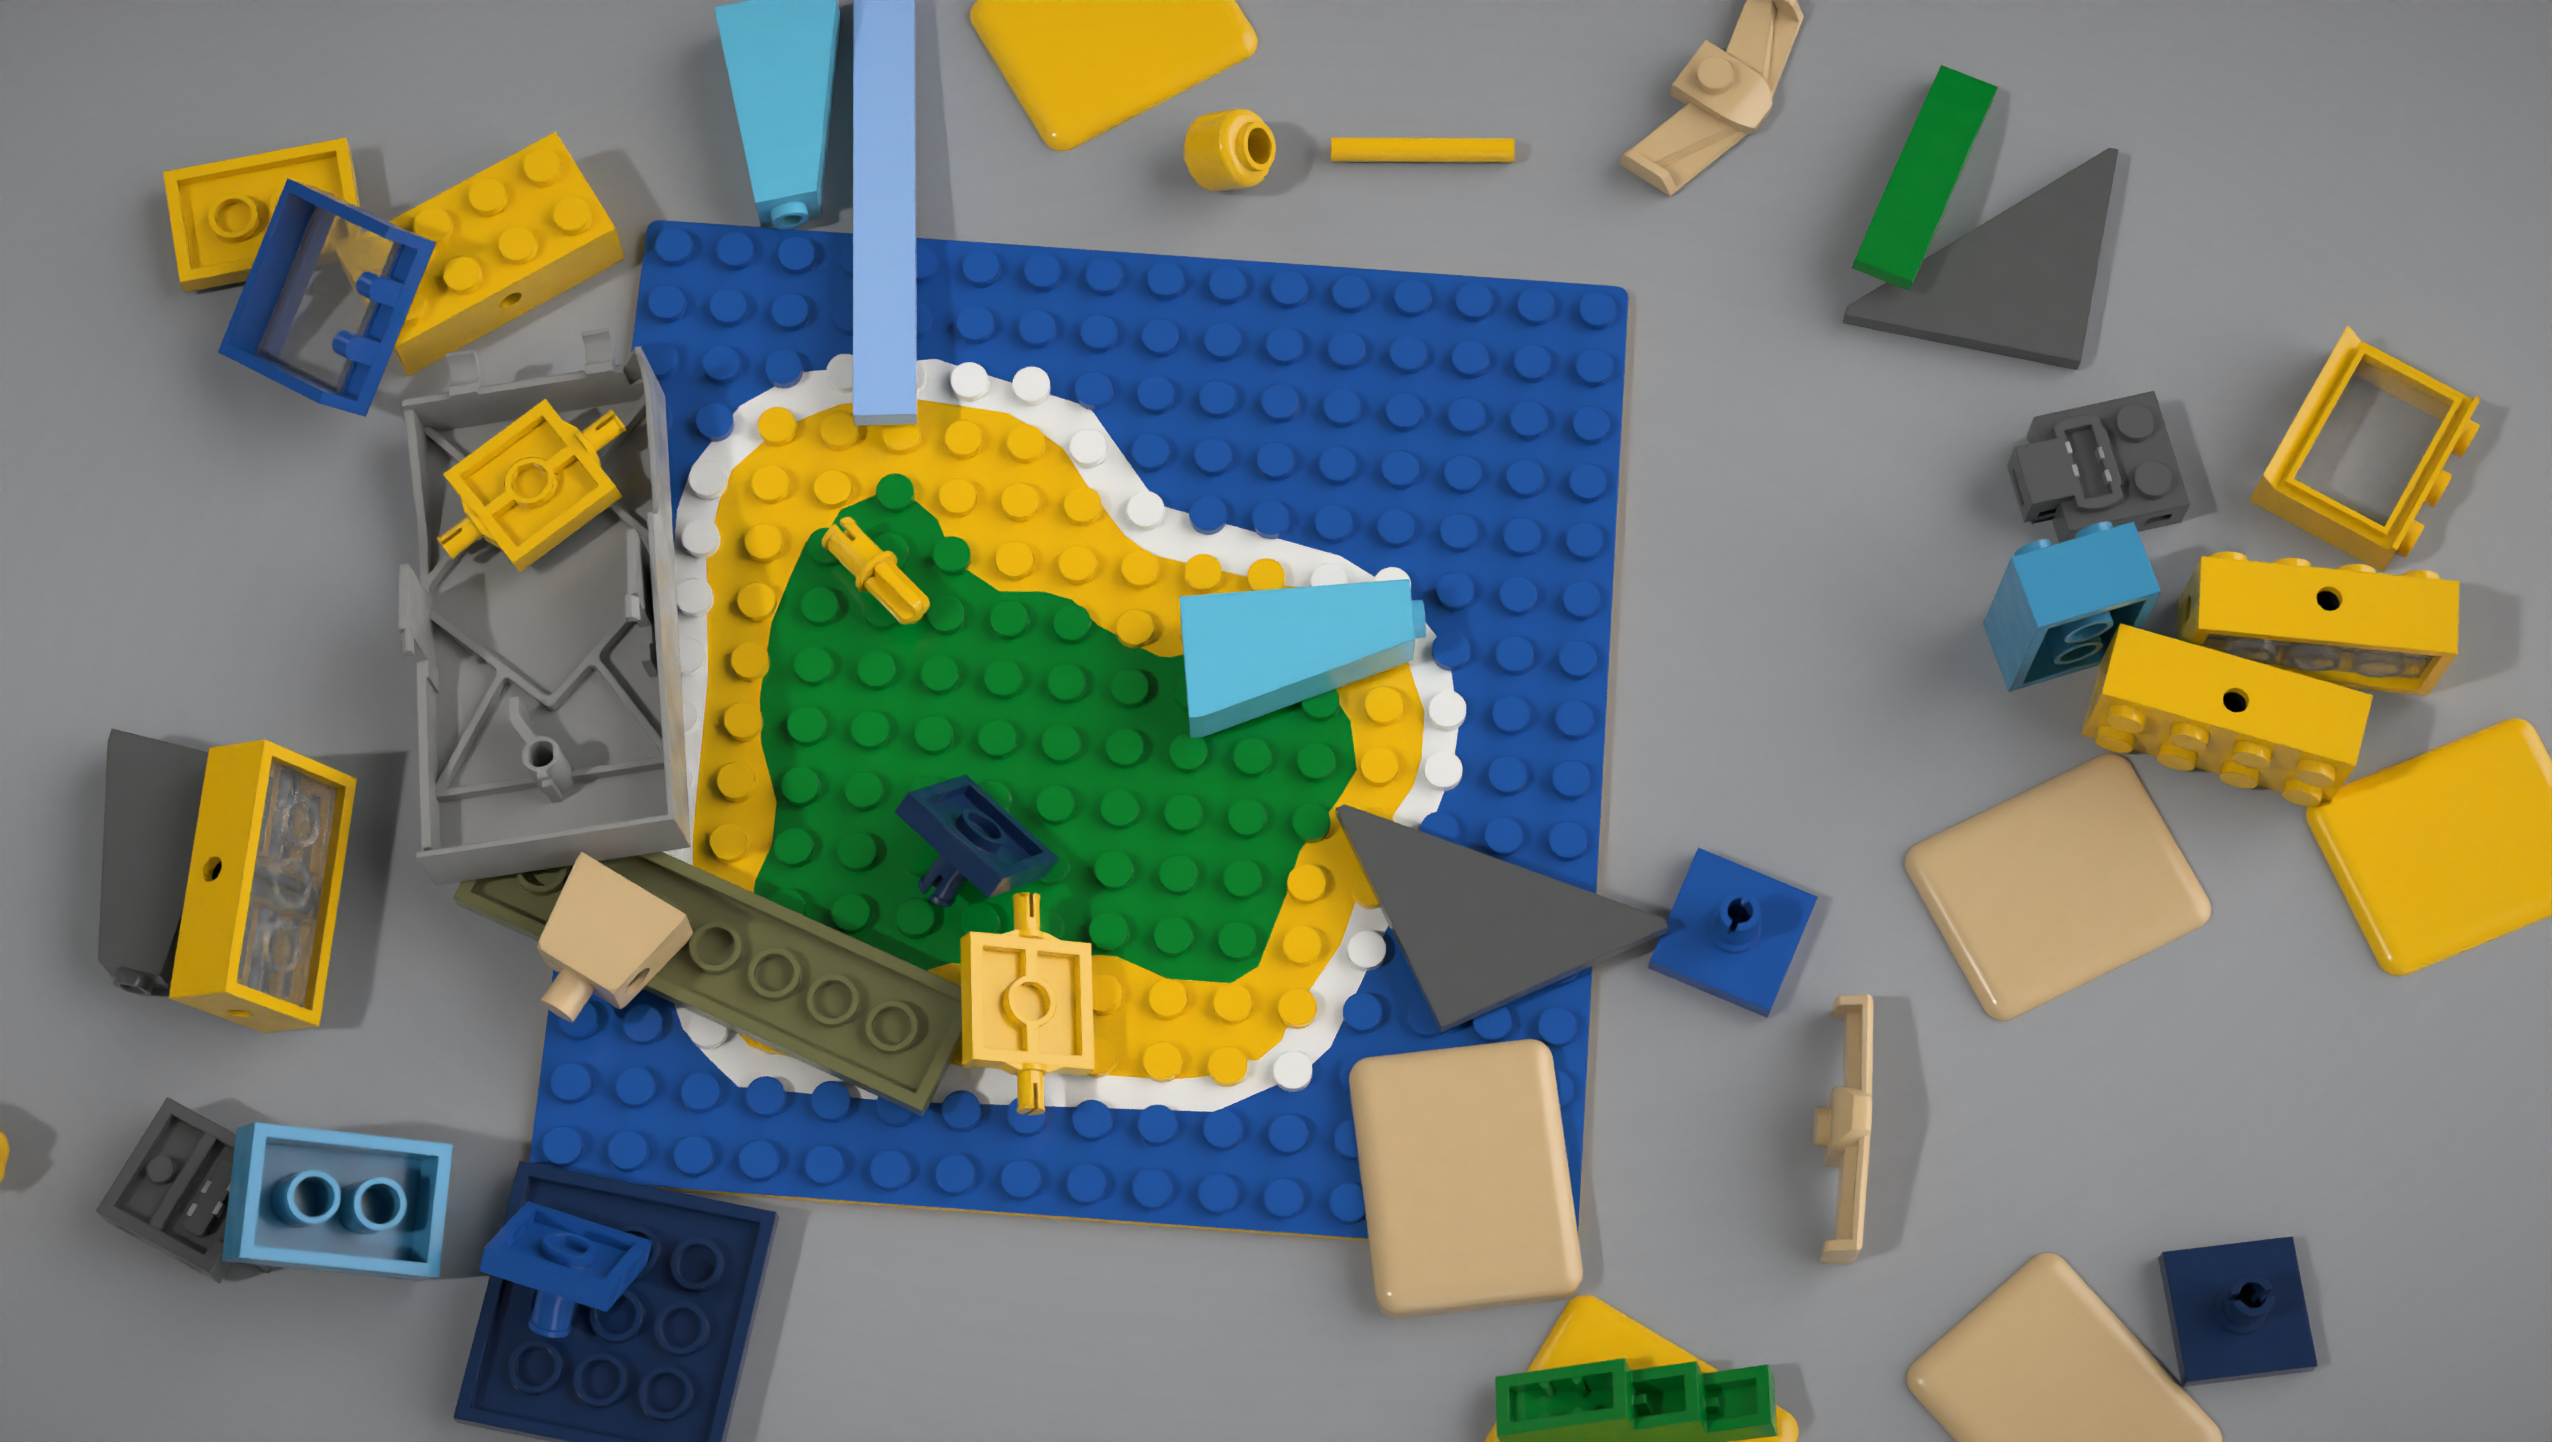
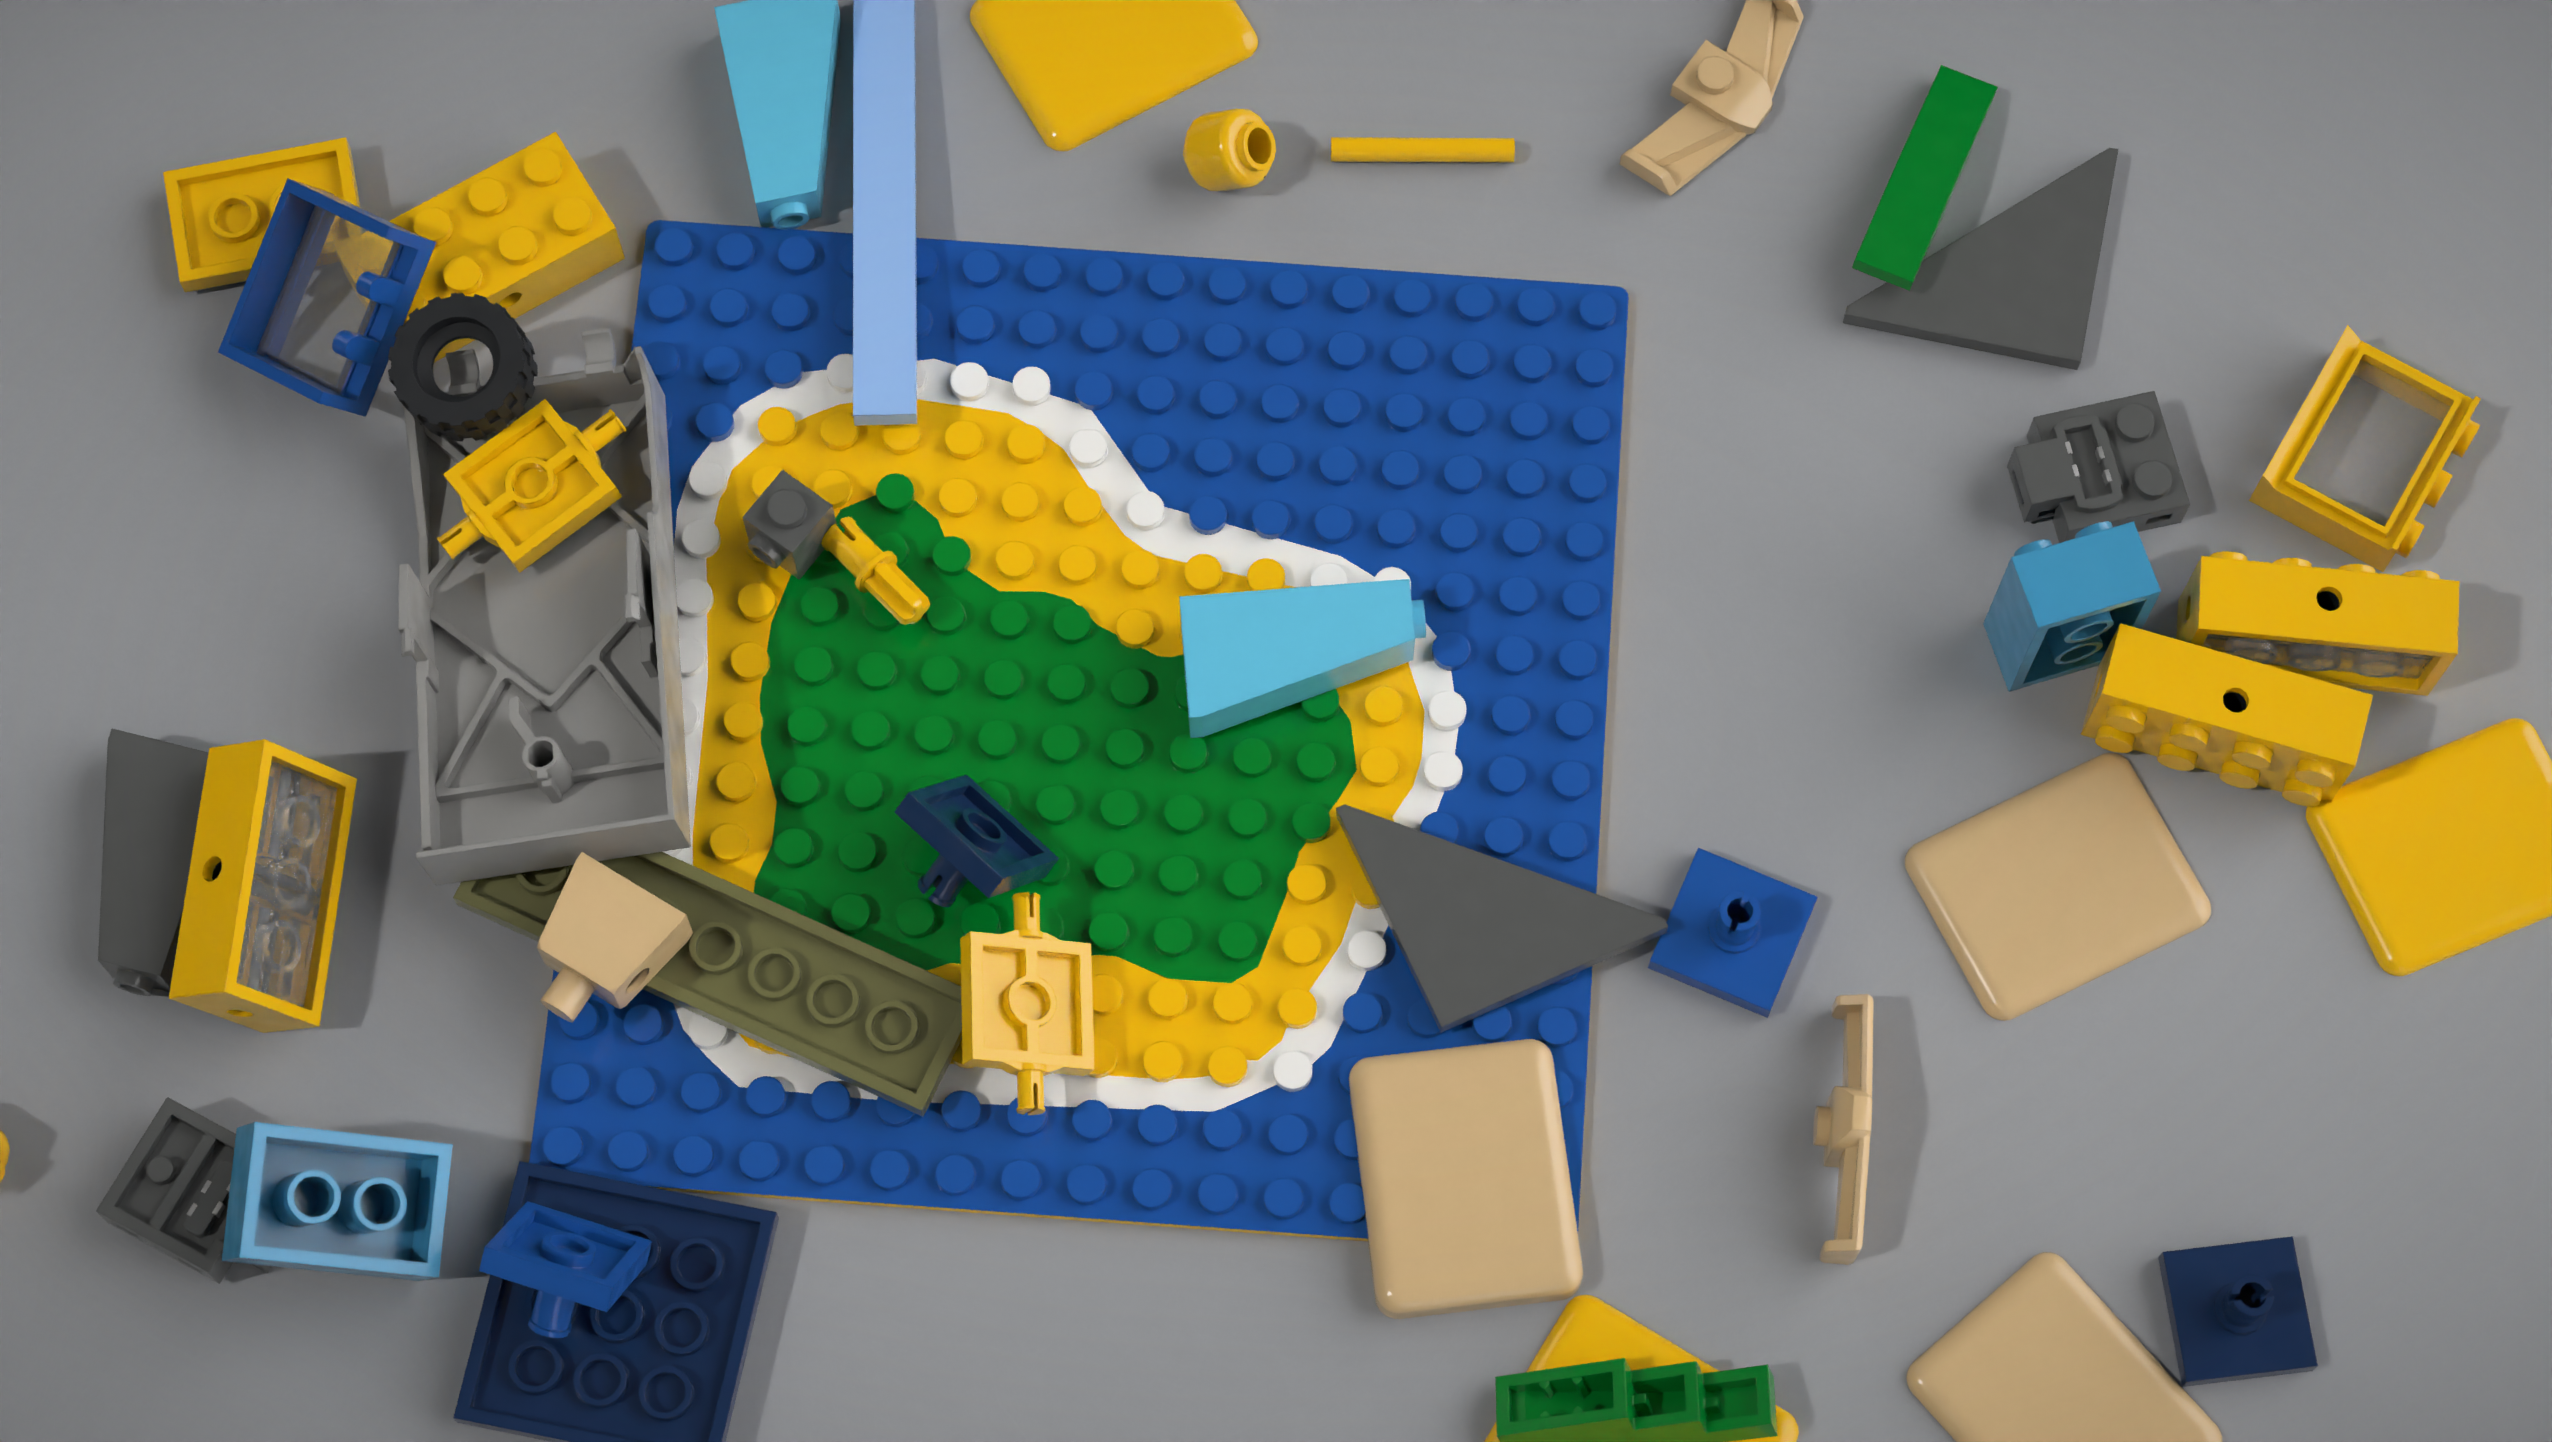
none -> black tyre [388,293,538,442]
none -> dark grey brick [742,470,837,580]

